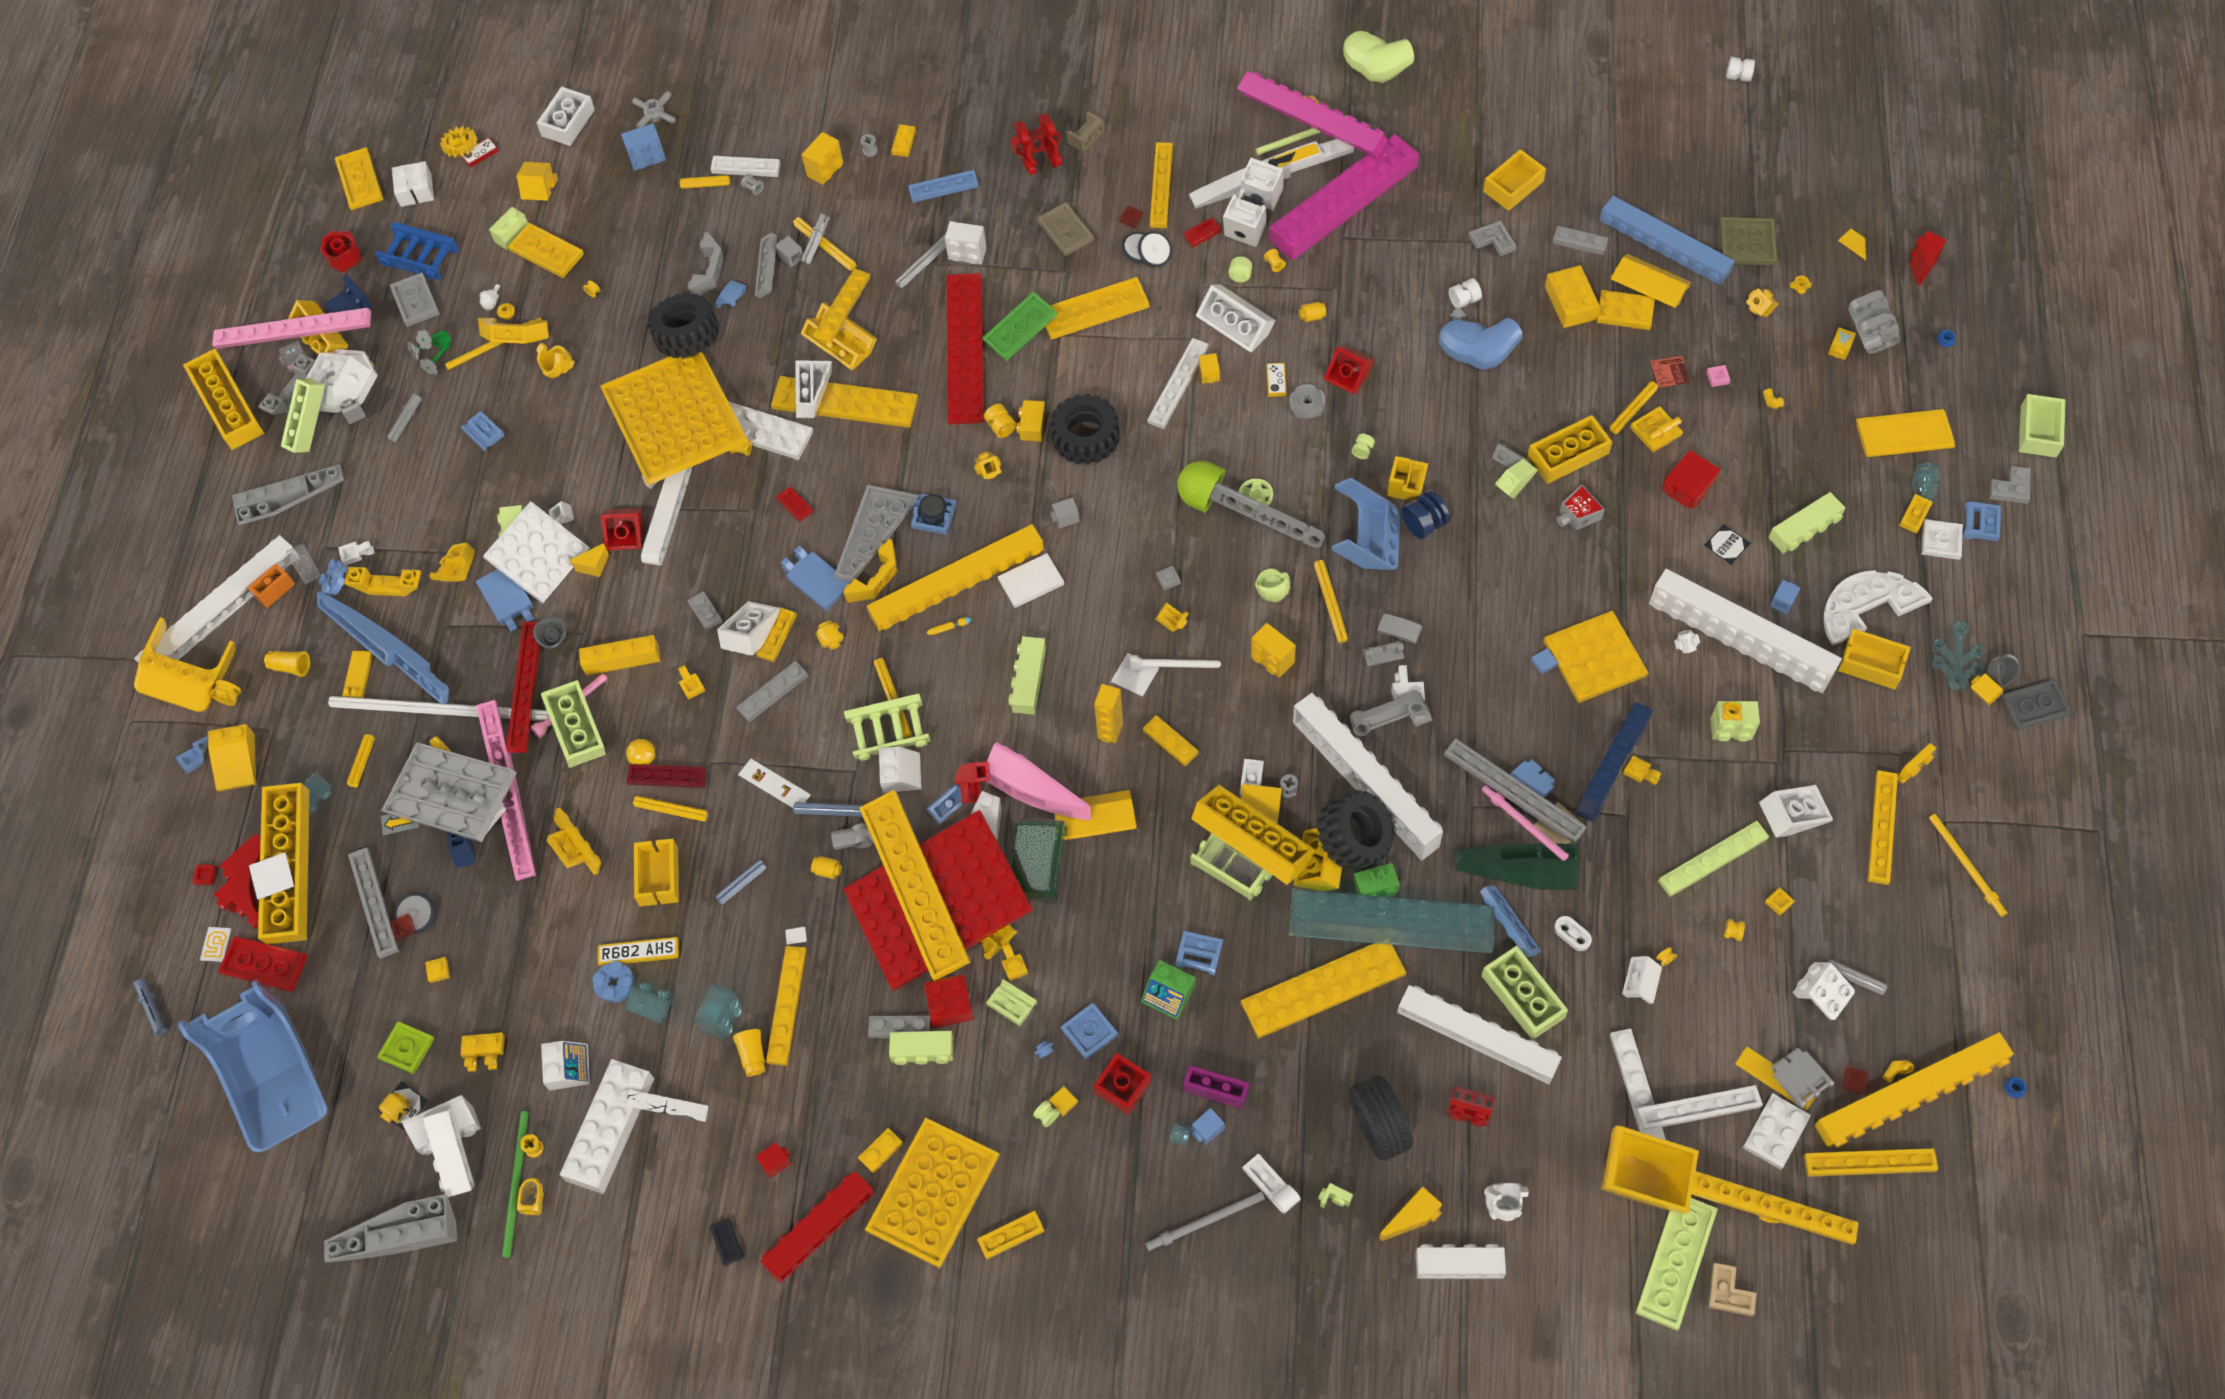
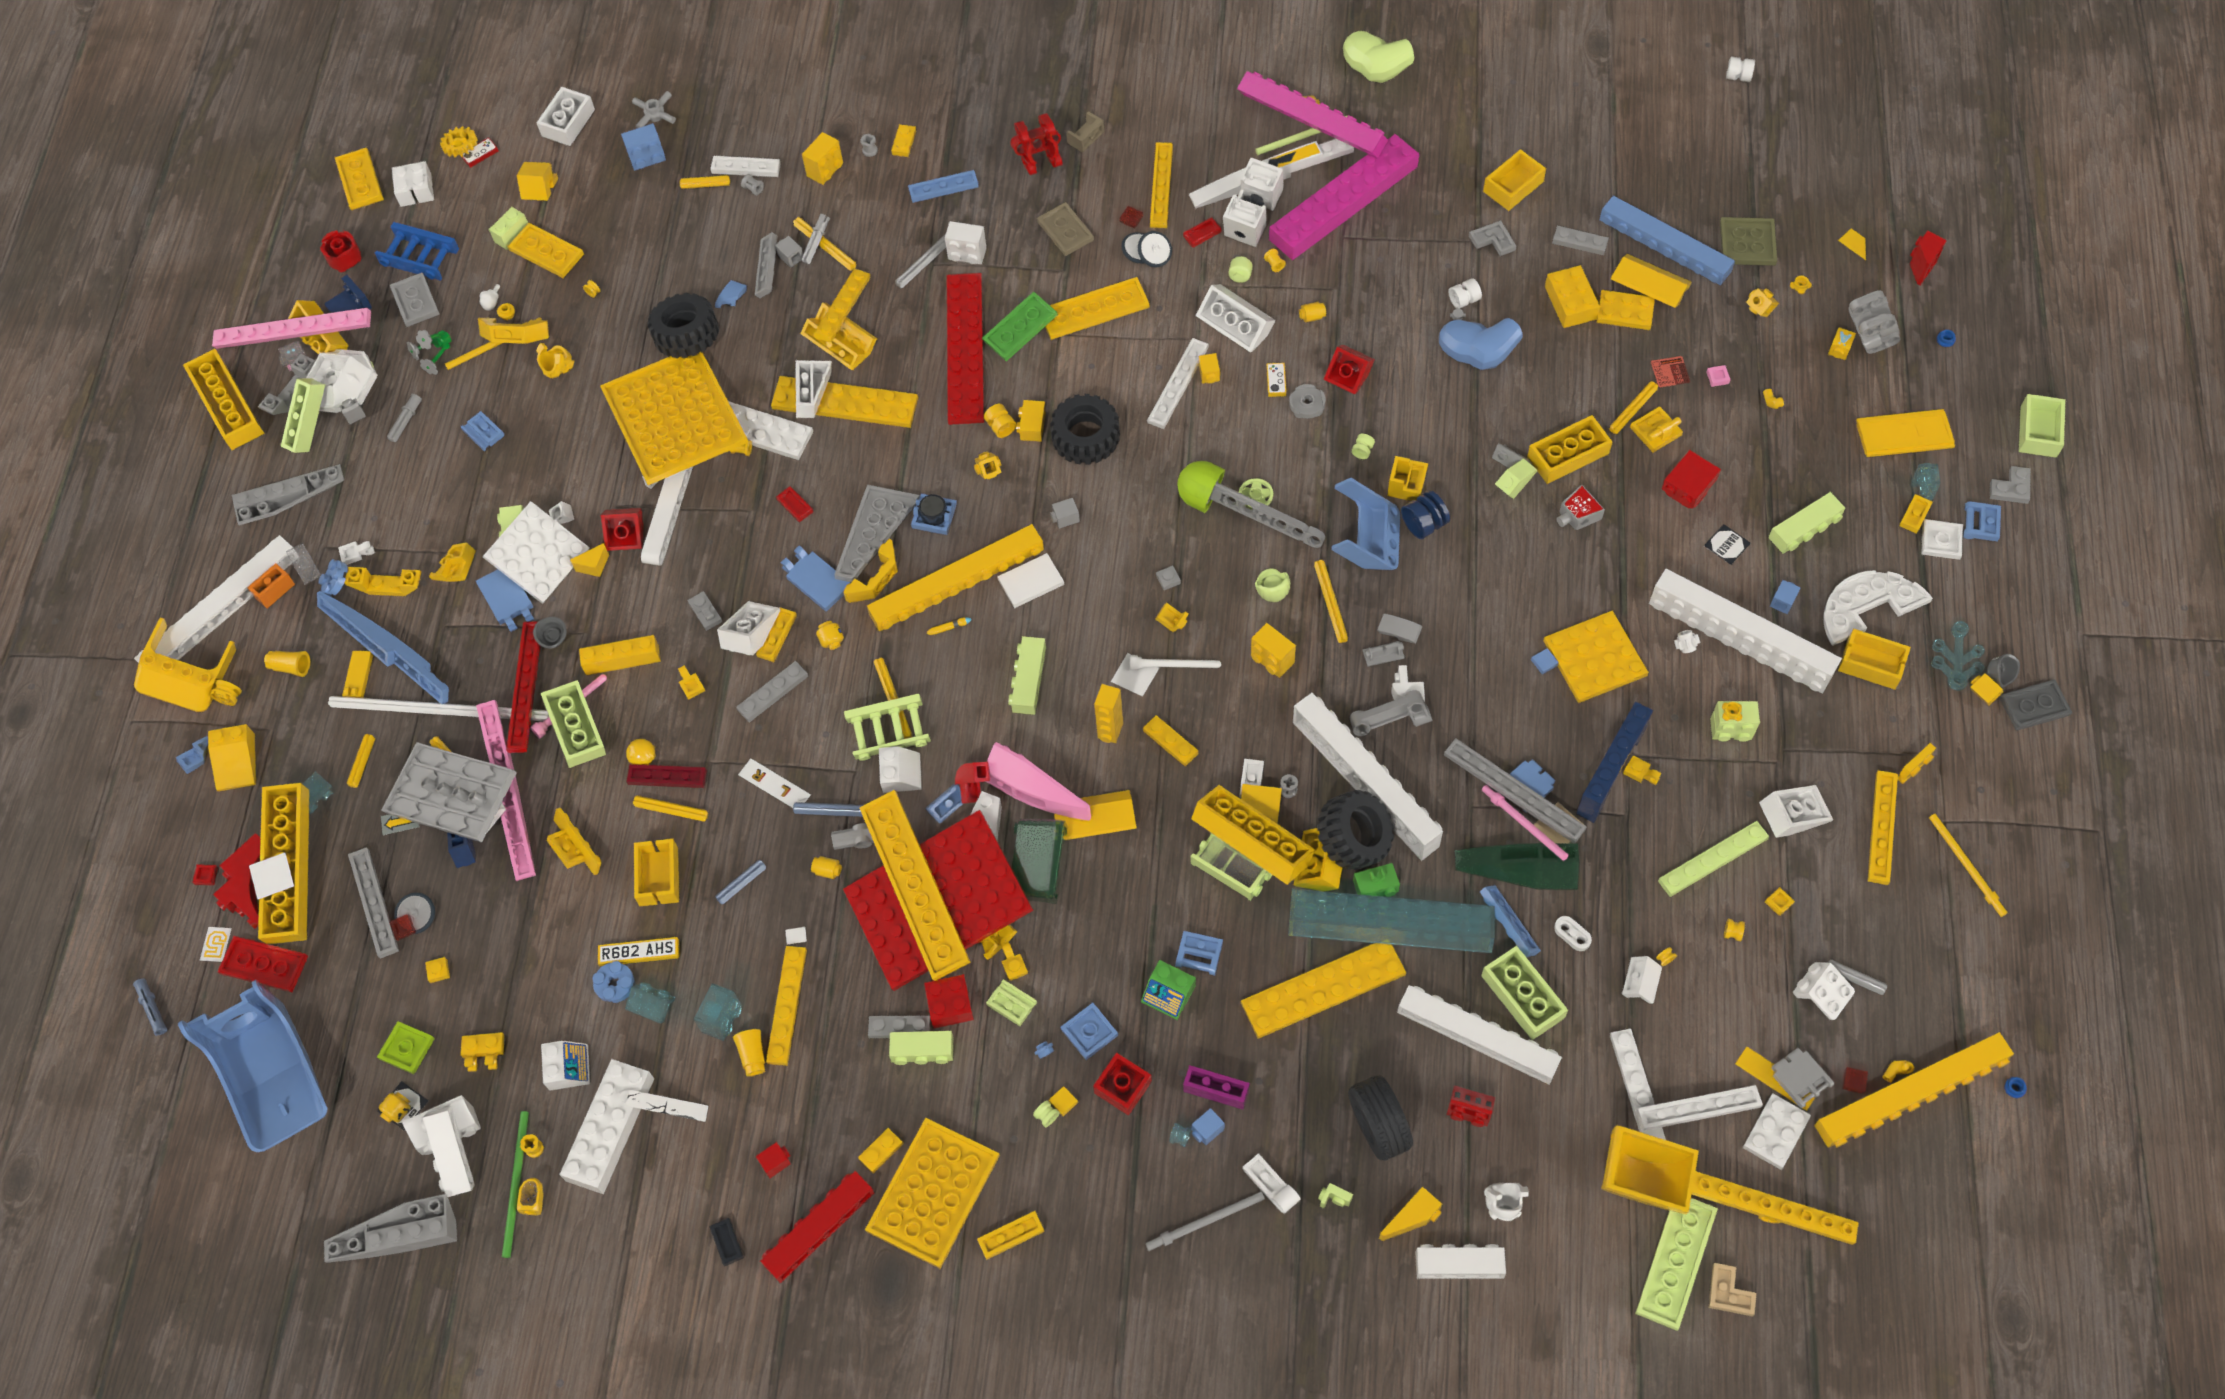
light grey slope [688,232,724,296] -> none
yellow plate [1804,1149,1938,1177] -> none

